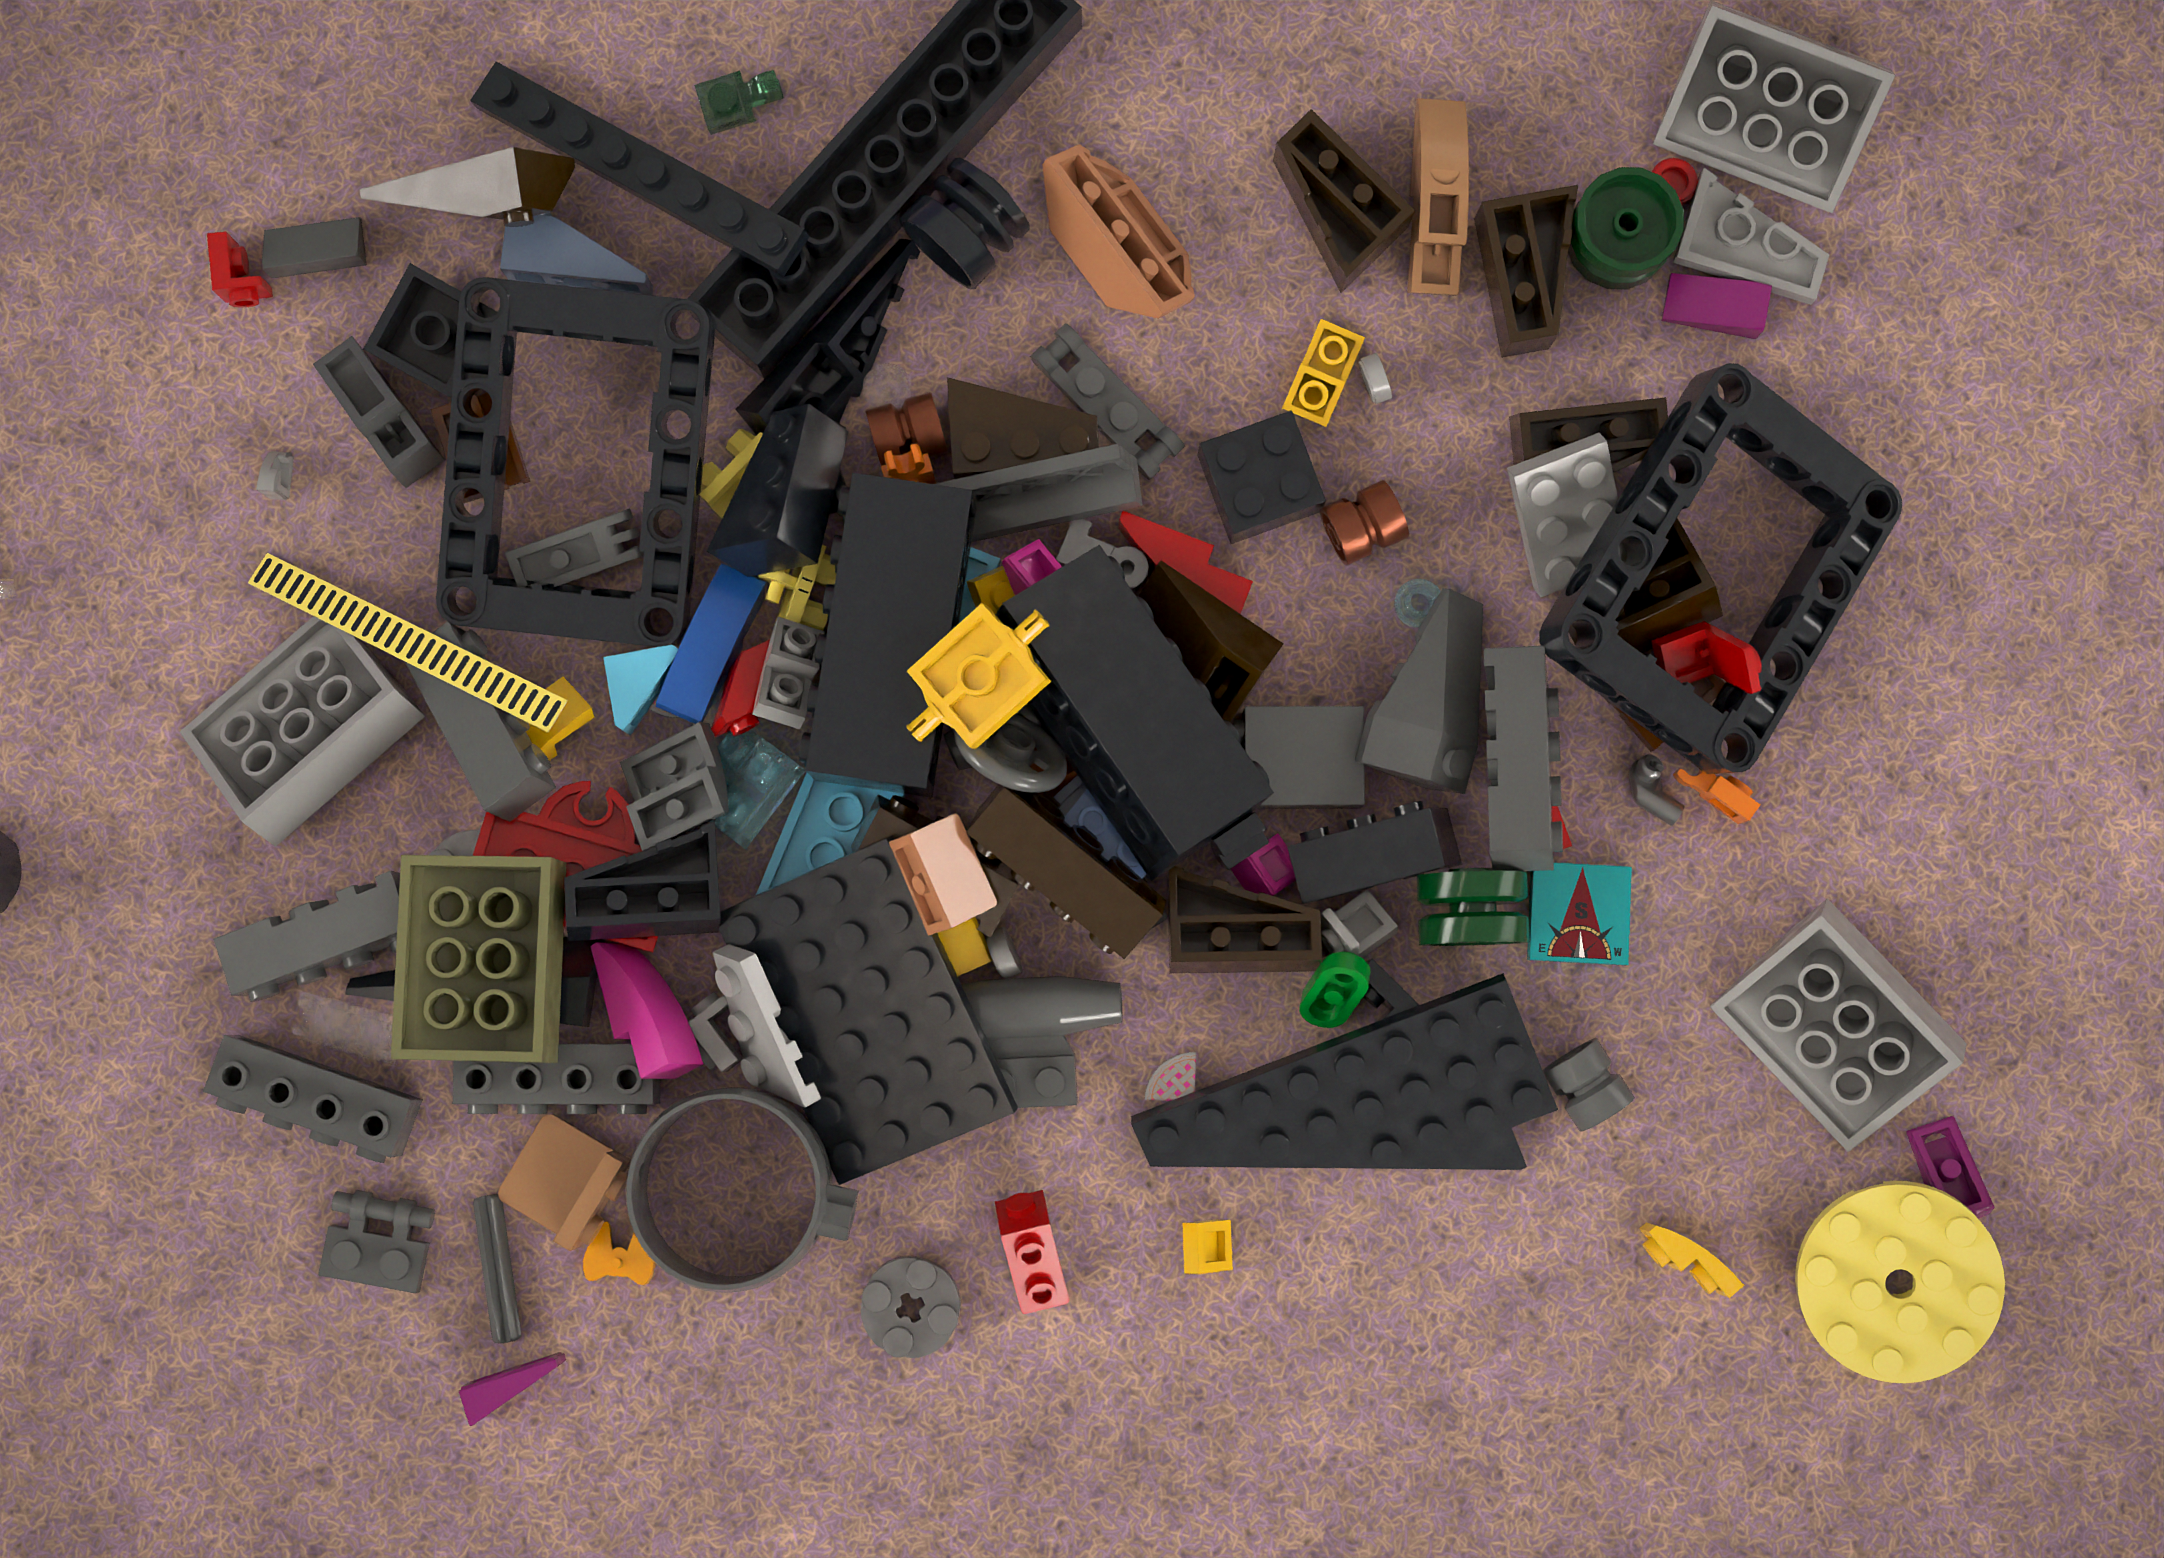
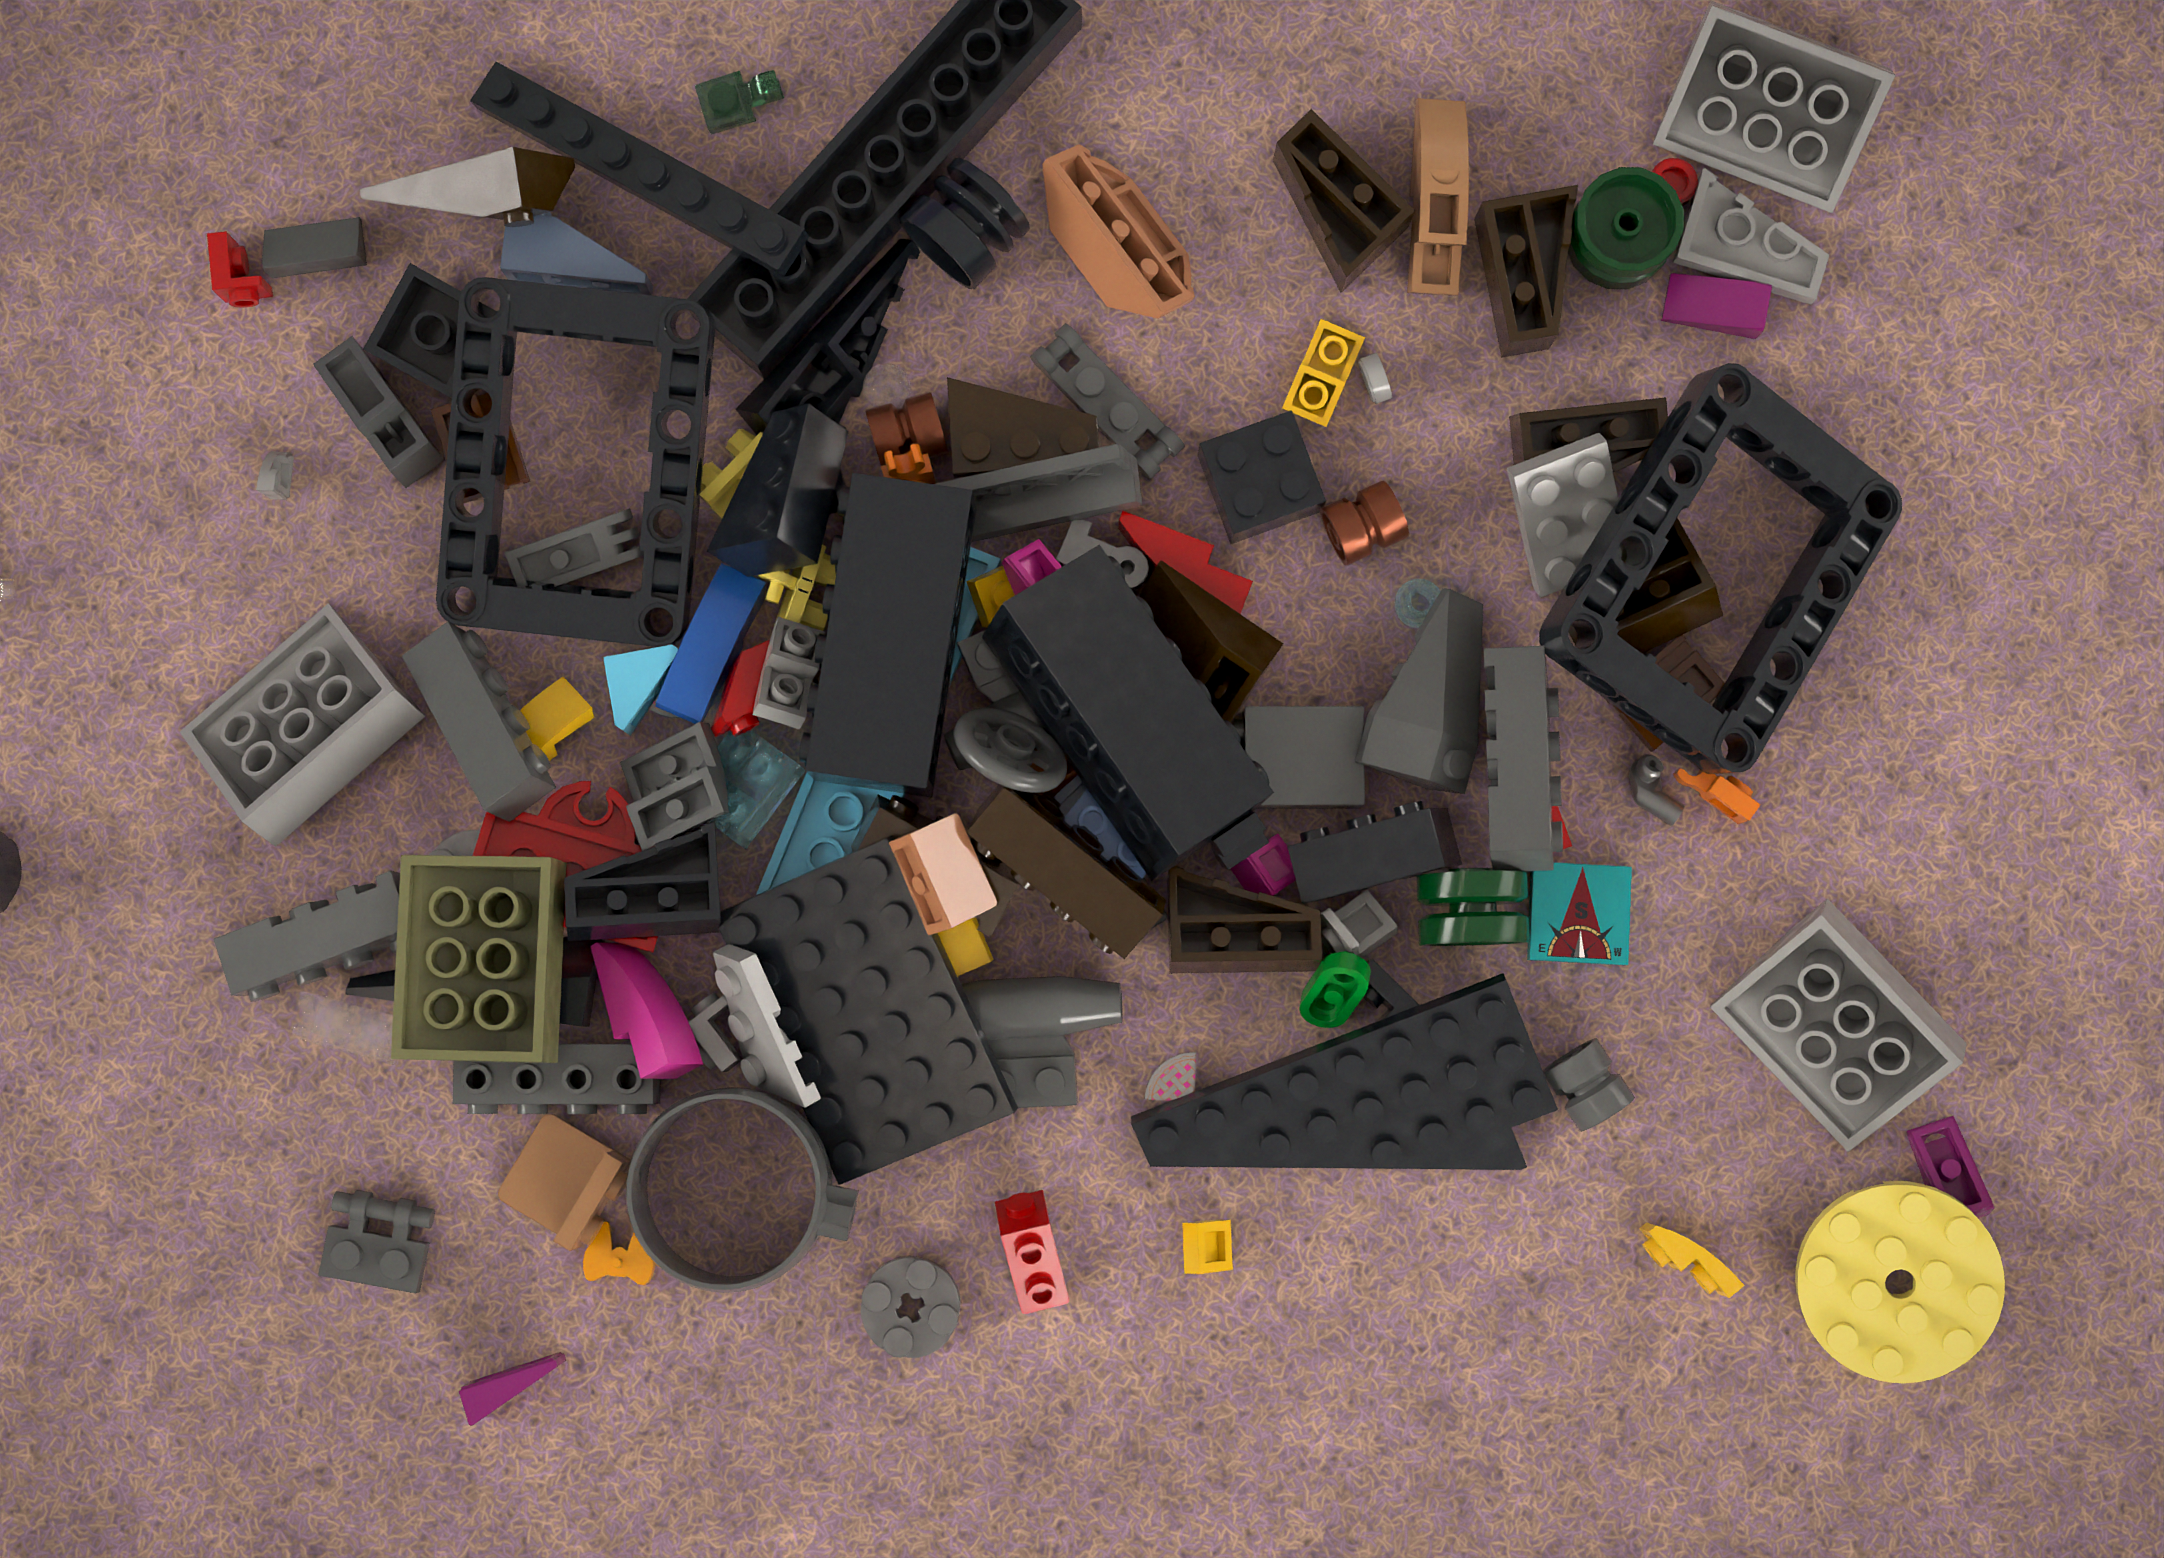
dark grey brick [203,1035,423,1163] -> none
light yellow sticker [248,553,568,732] -> none
dark grey axle [473,1194,521,1344] -> none
yellow plate [906,603,1051,749] -> none
light grey tile [986,927,1023,979] -> none
red bracket [1651,621,1762,694] -> none

